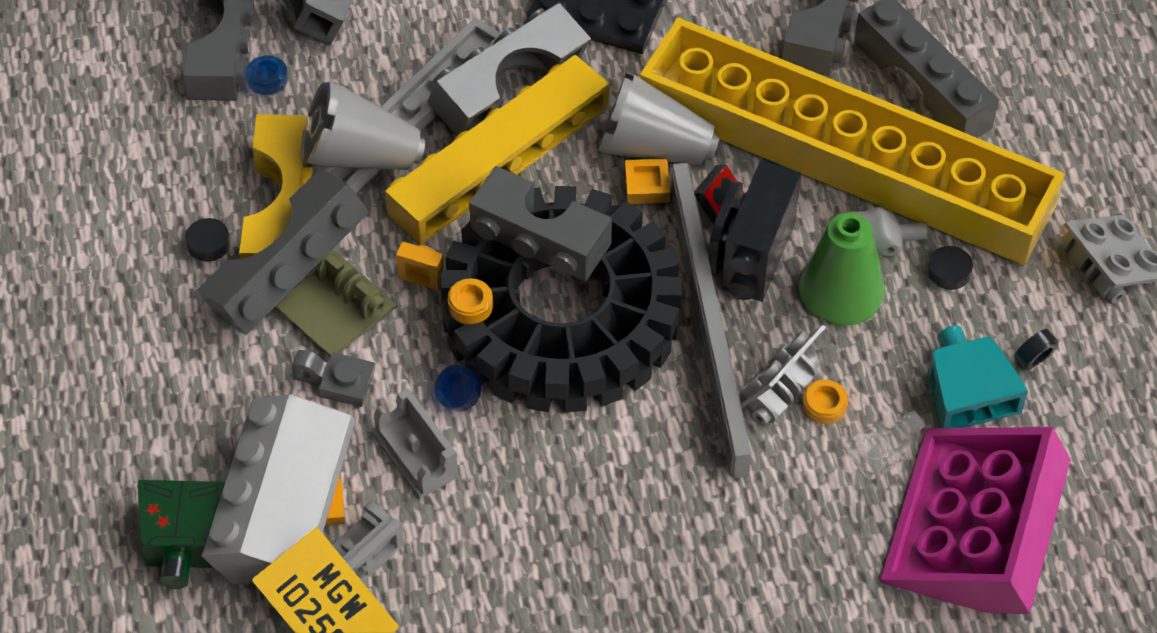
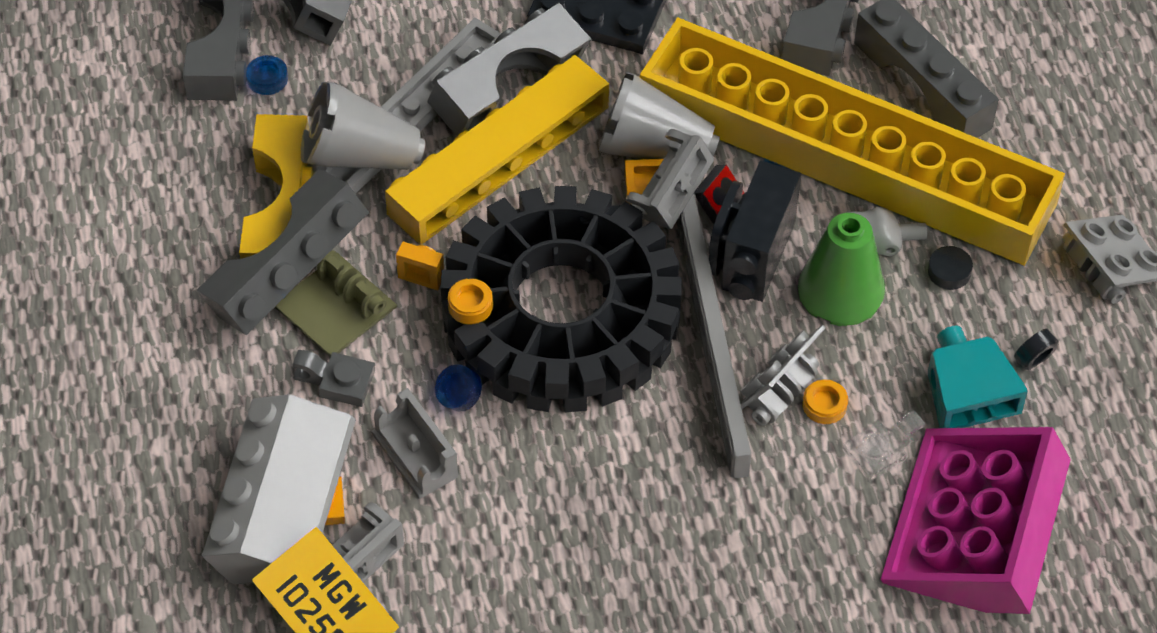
dark green torso [137,480,225,589] -> none
black tile [185,218,230,262] -> none
dark grey arch [469,166,612,282] -> none
none -> light grey hinge [626,129,714,229]

